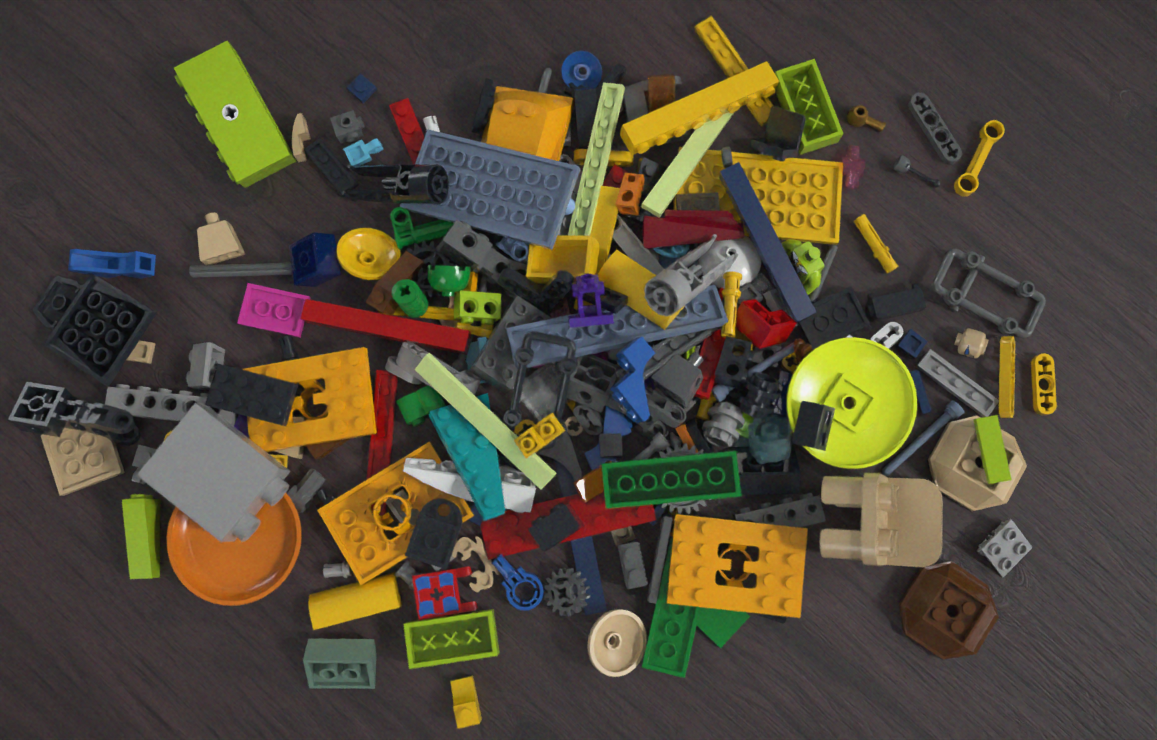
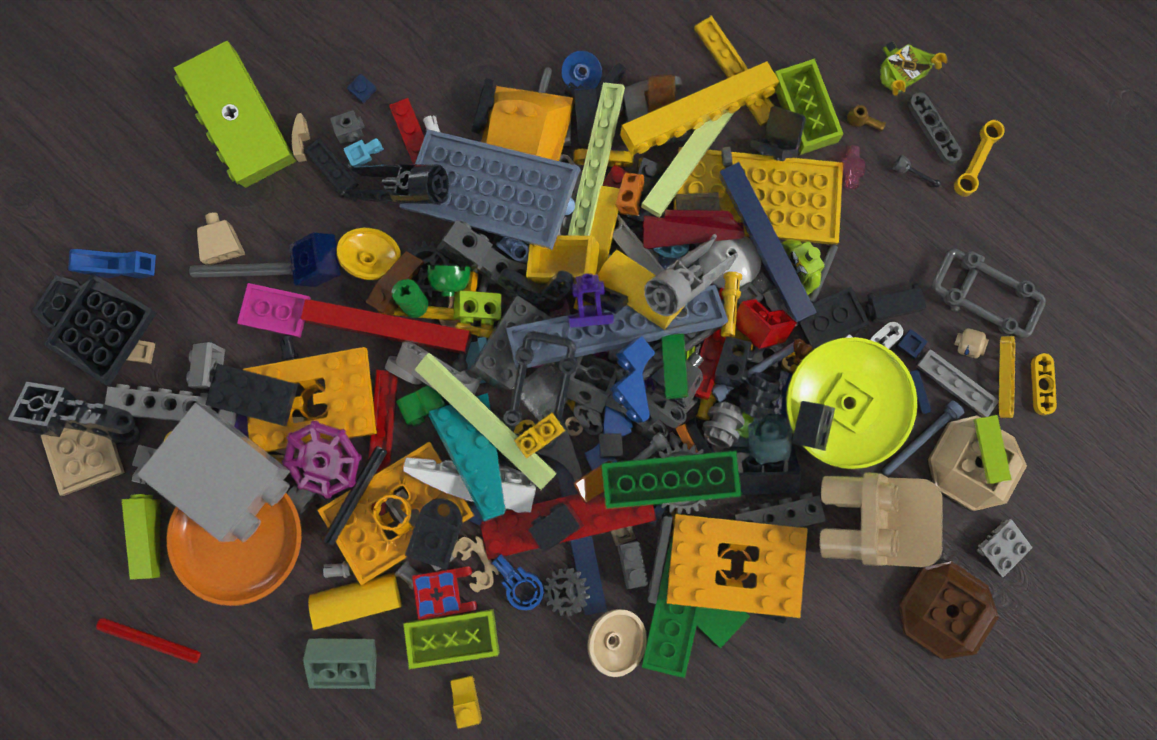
green piece [390,207,454,249] -> none
yellow pin [853,214,899,274] -> none
none -> red axle [96,618,201,664]
none -> magenta plate [282,420,362,498]
none -> black axle [323,446,387,545]
none -> green tile [662,333,689,399]
none -> torso [881,41,947,96]

